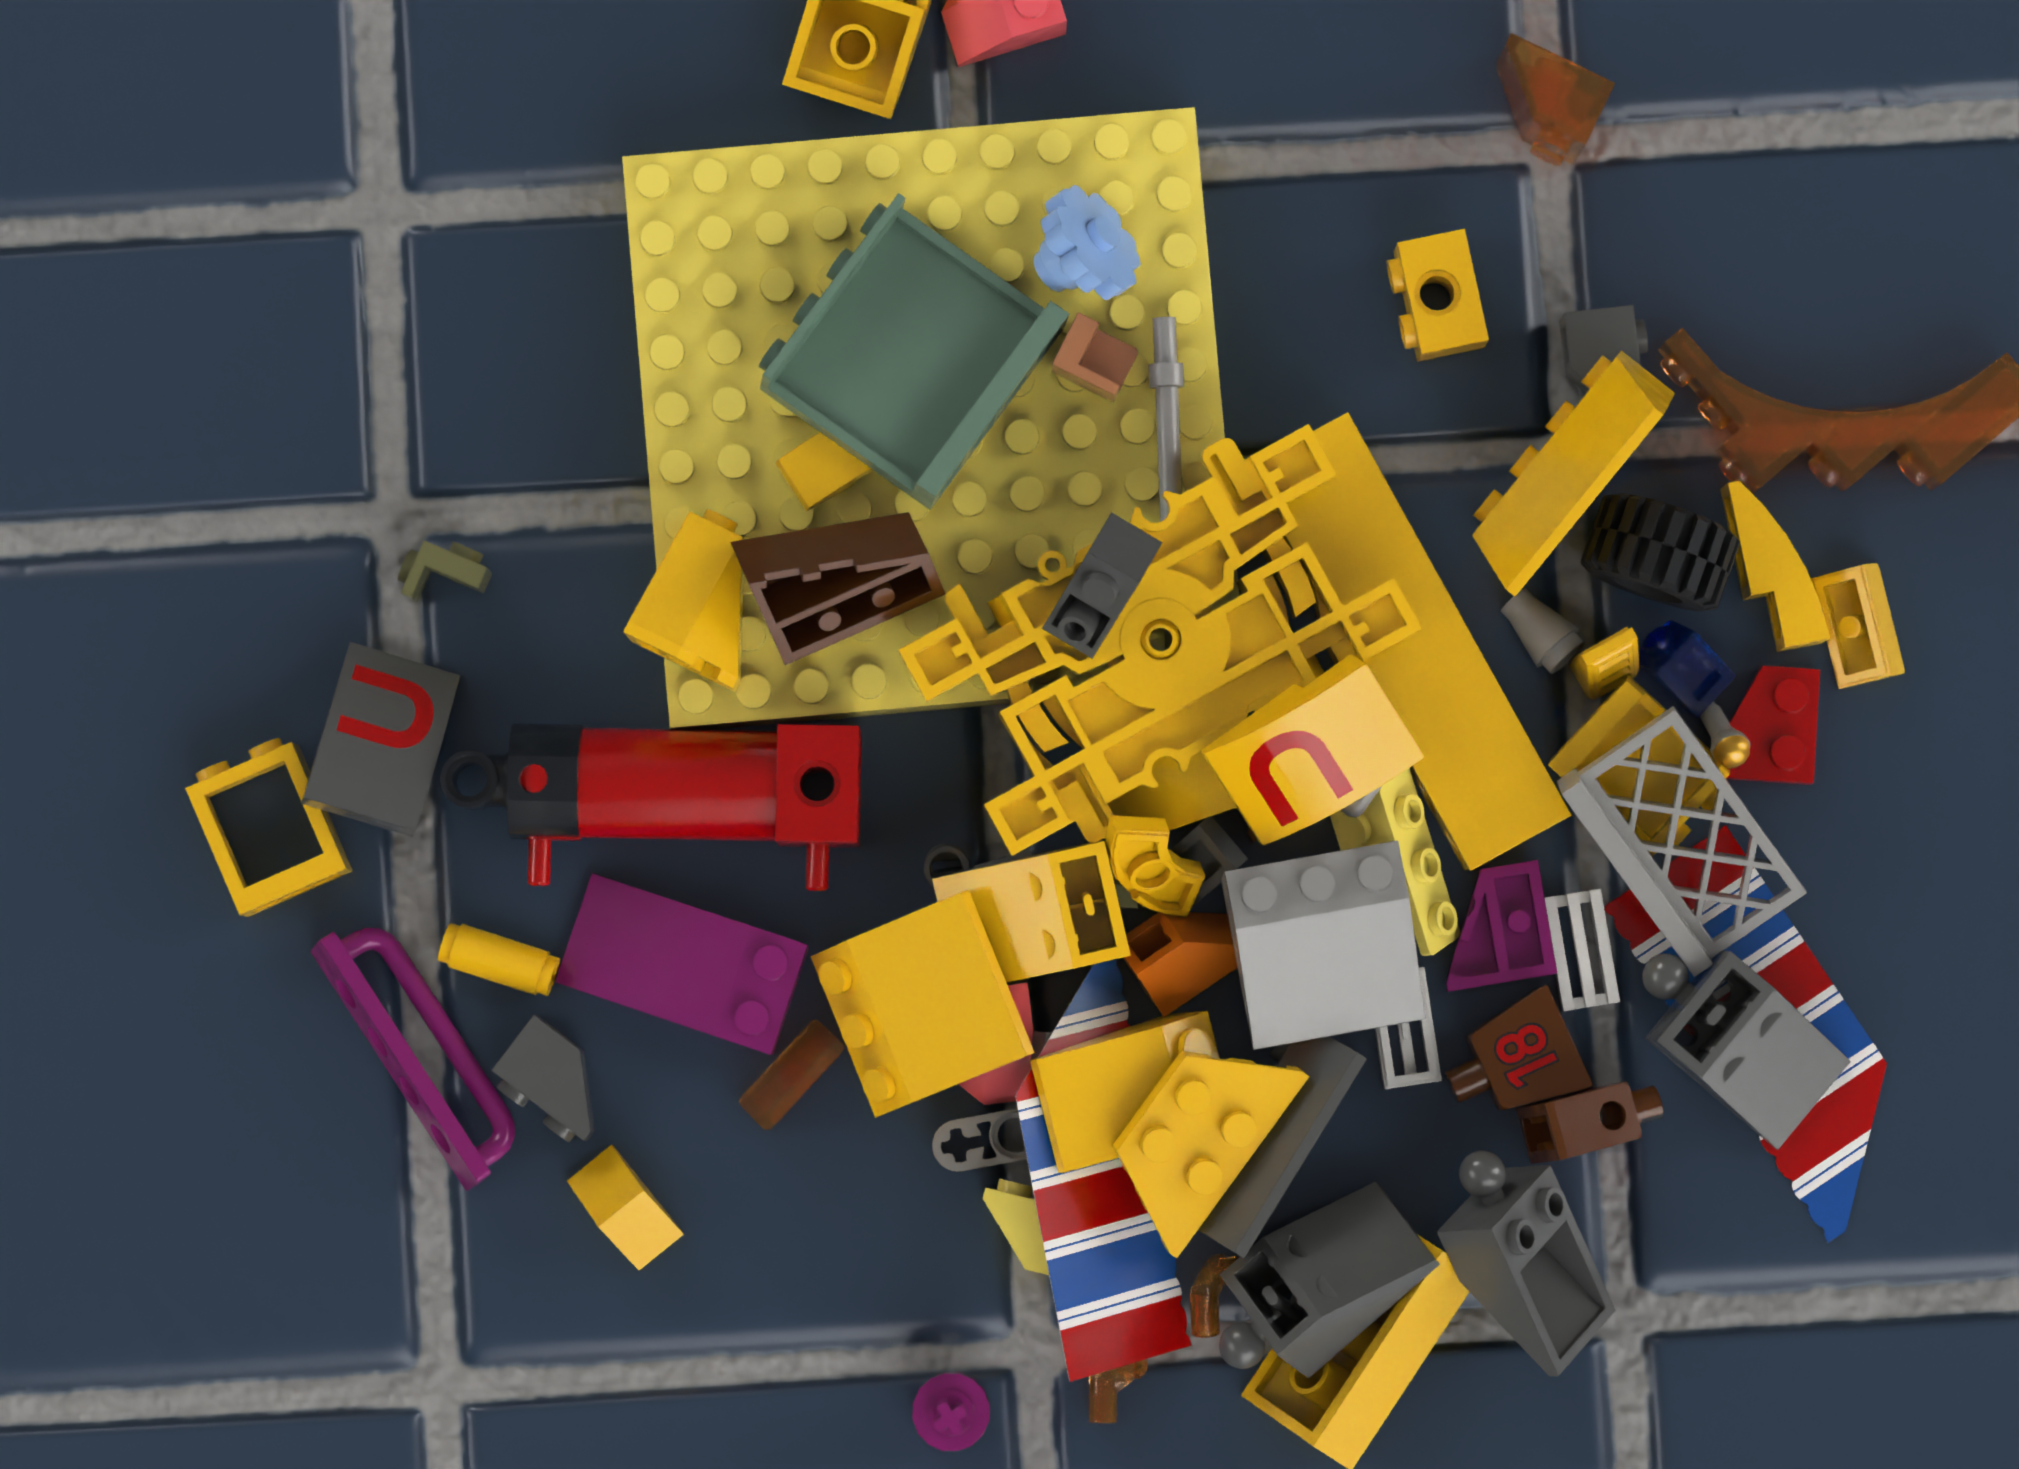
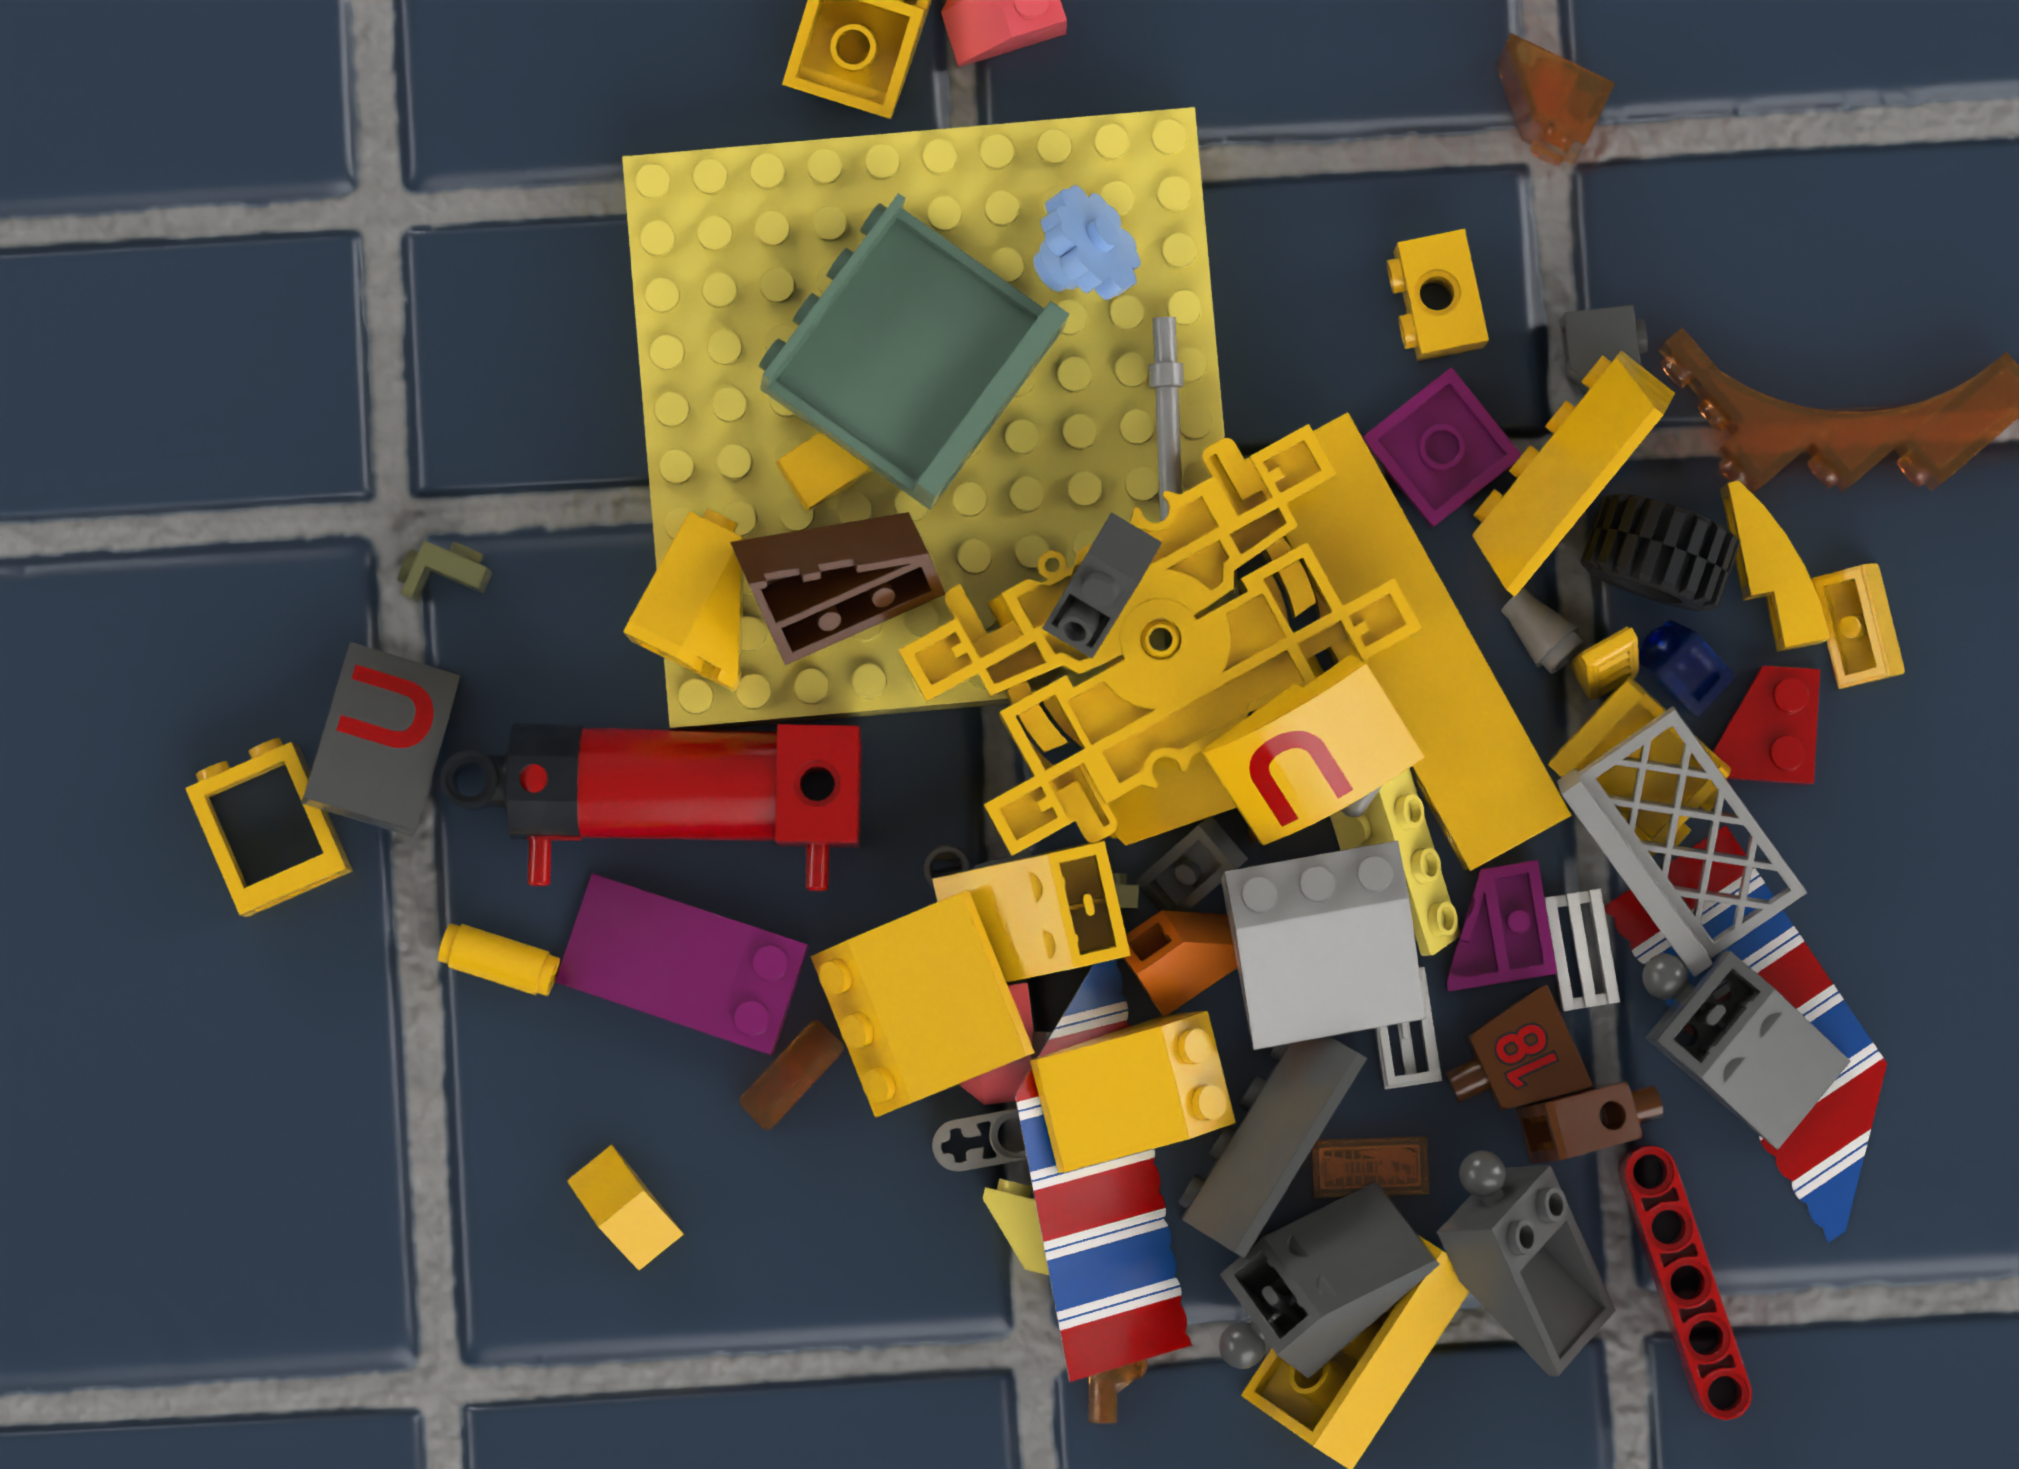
magenta piece [311,928,515,1191] -> none
dark grey slope [491,1015,595,1143] -> none
magenta piece [912,1372,990,1451] -> none
nougat panel [1052,312,1138,403] -> none
yellow tile [1105,815,1205,917] -> none
yellow wing [1112,1051,1309,1258] -> none
clear orange arm [1190,1253,1239,1338] -> none
piece [1698,699,1750,769] -> none
none -> clear orange tile [1311,1136,1429,1198]
none -> magenta plate [1362,367,1522,529]
none -> red beam [1618,1145,1752,1420]

